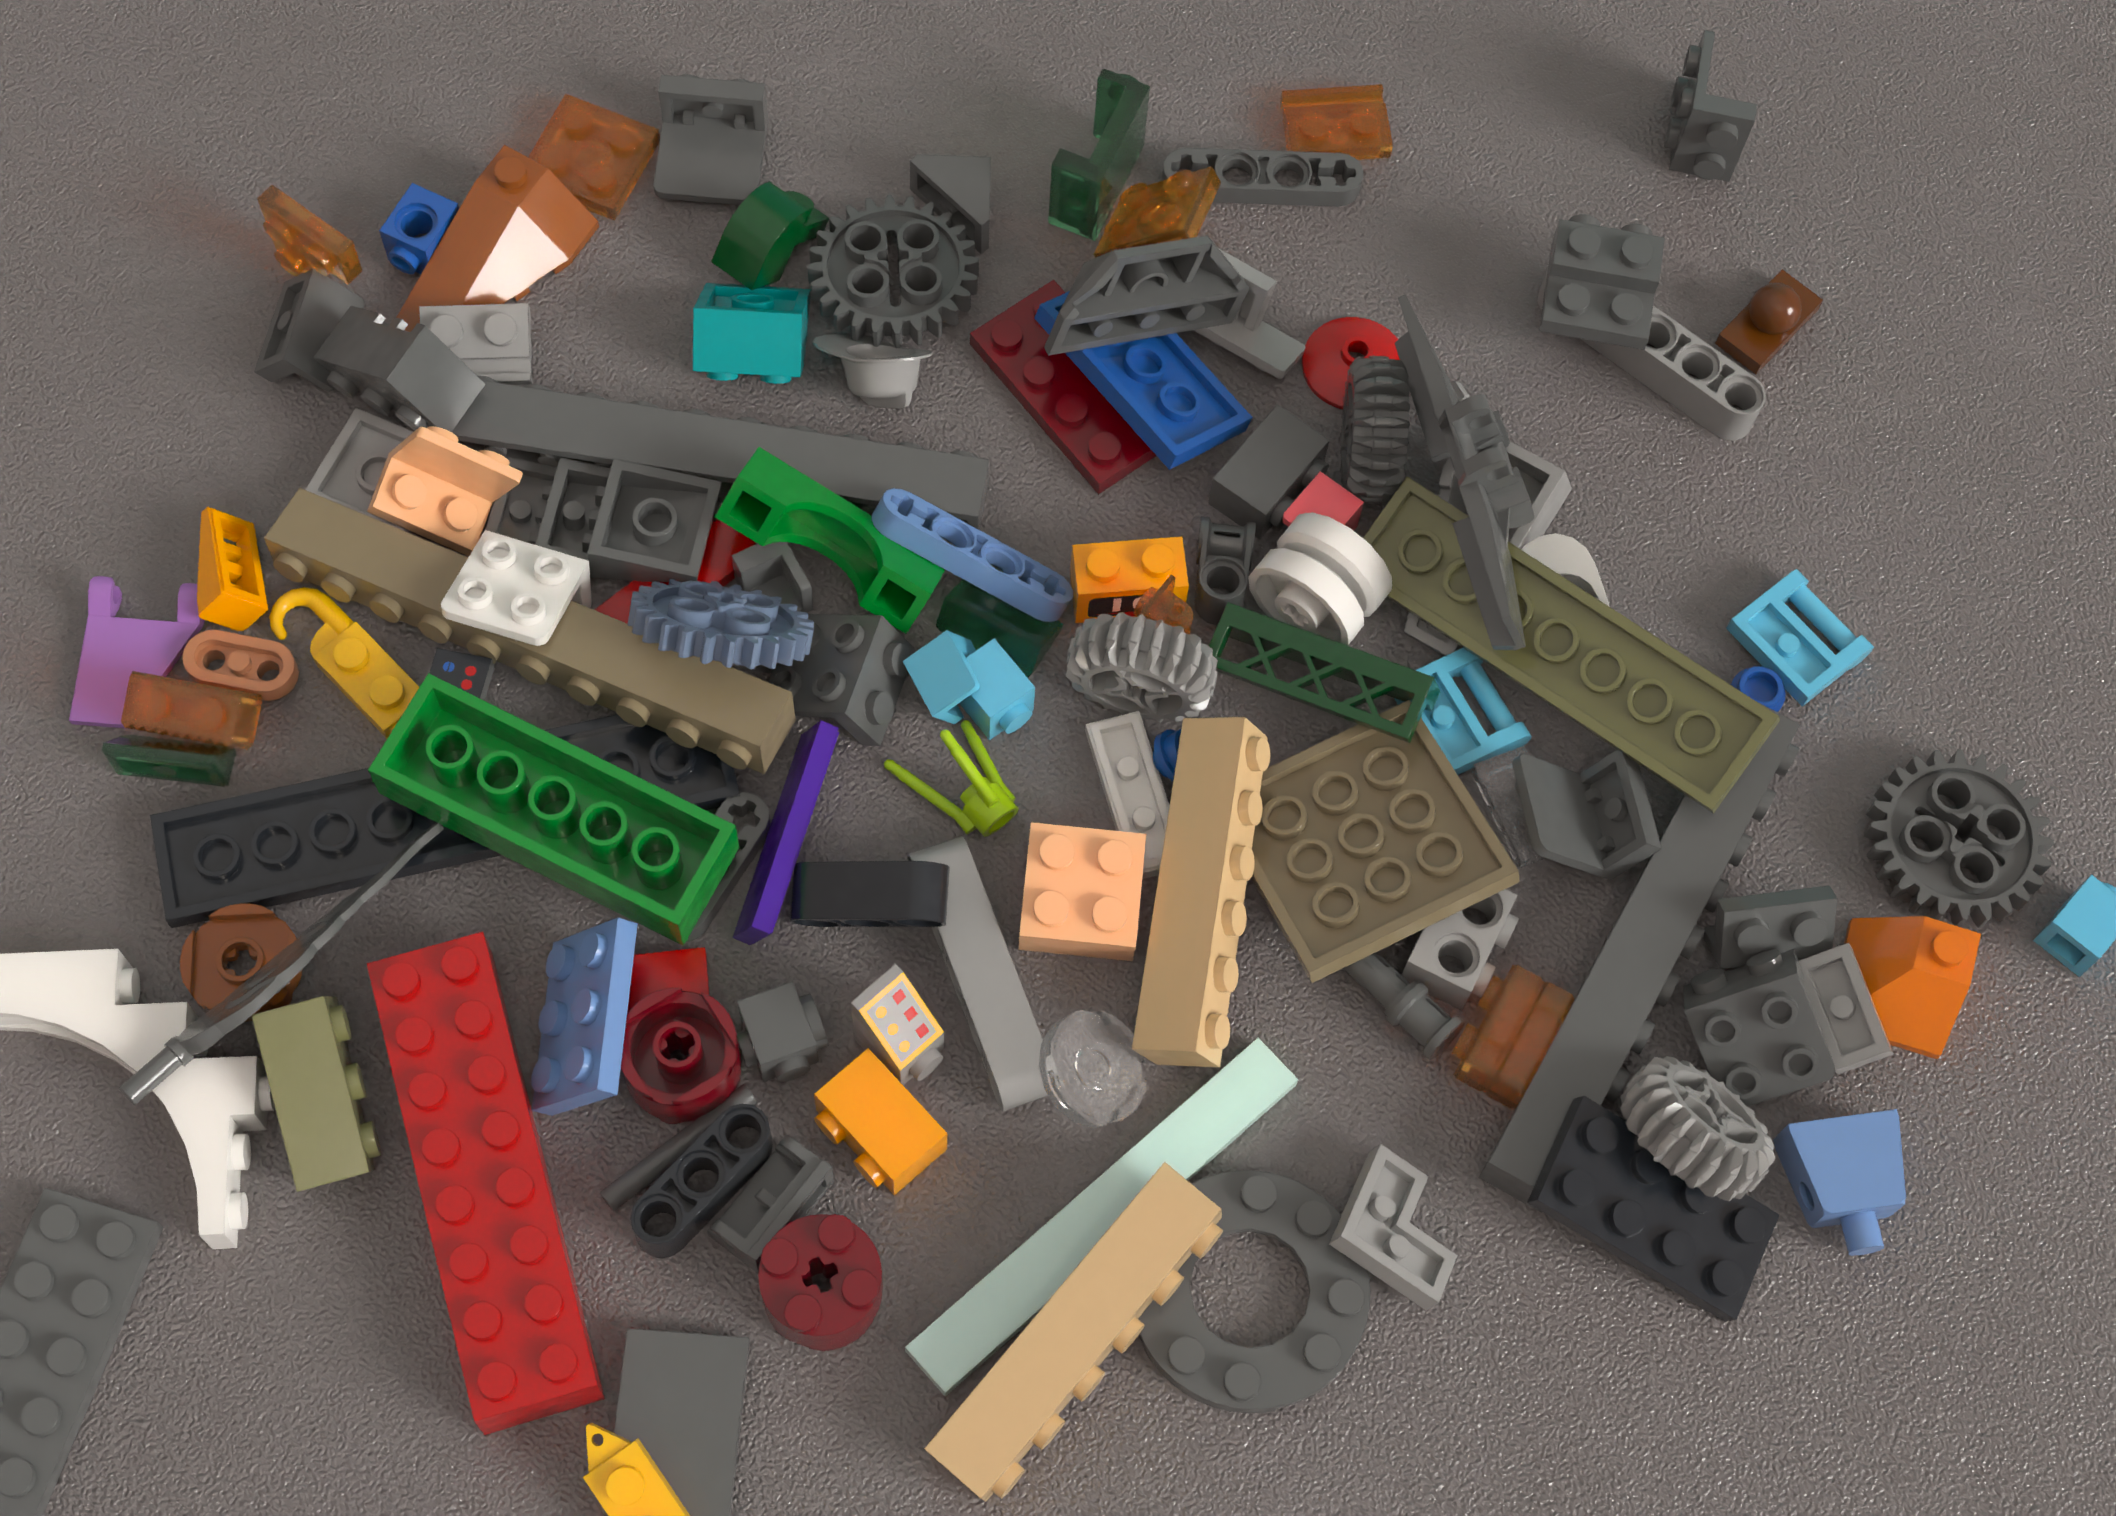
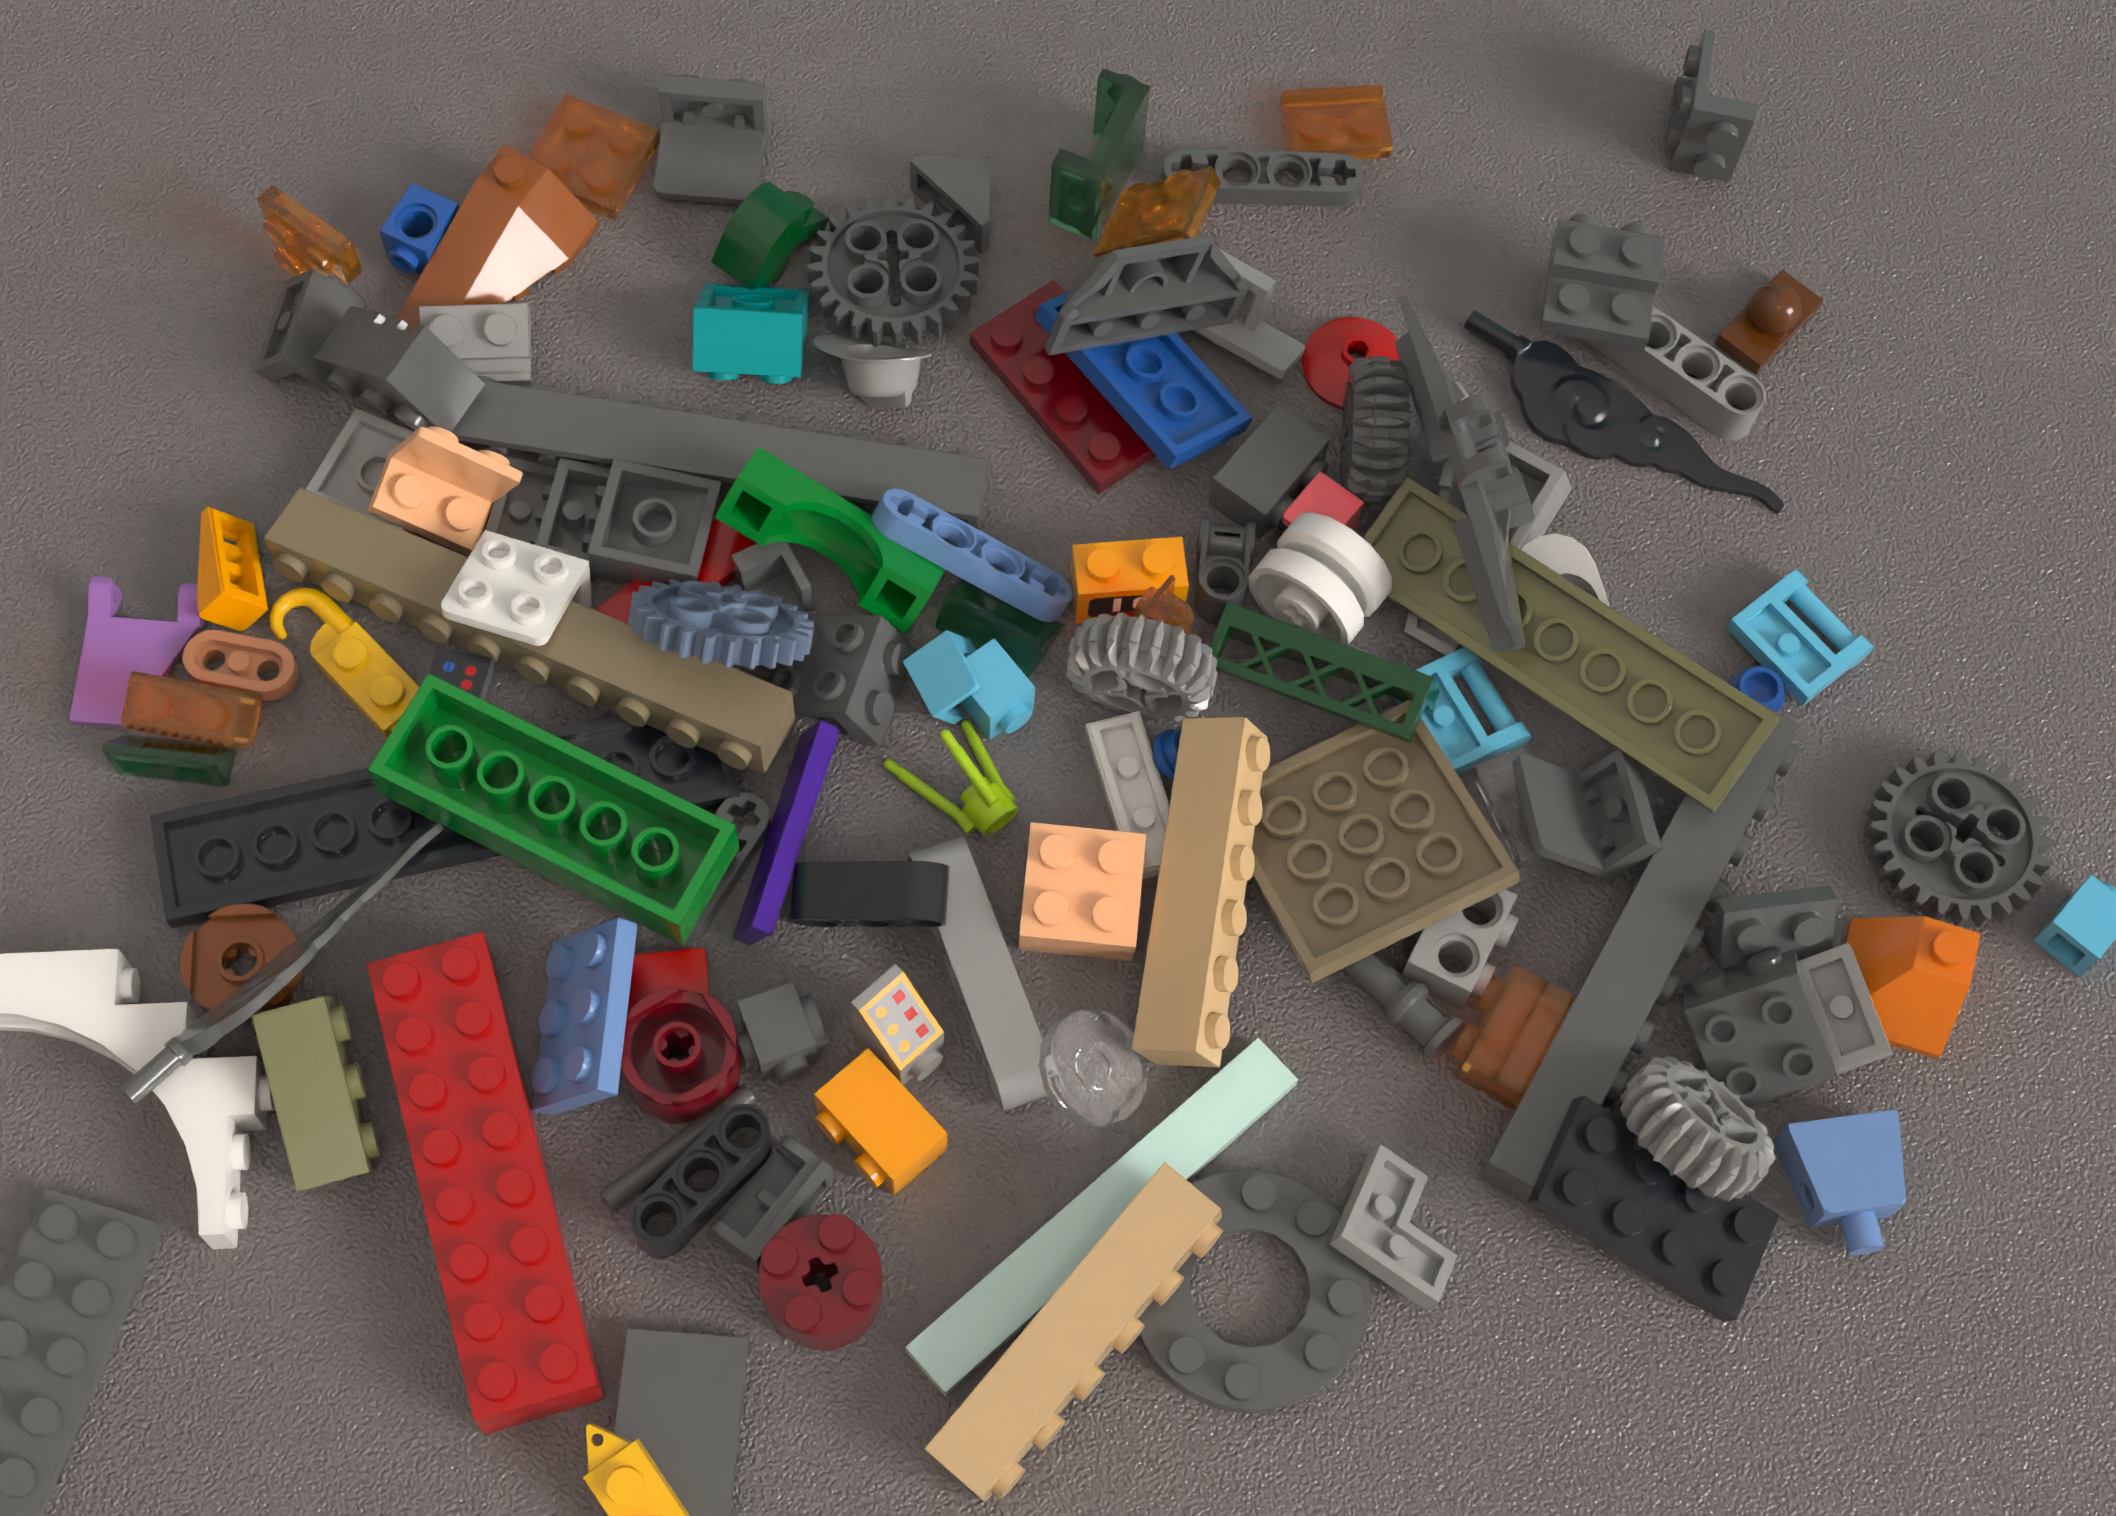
none -> black piece [1464,310,1784,514]

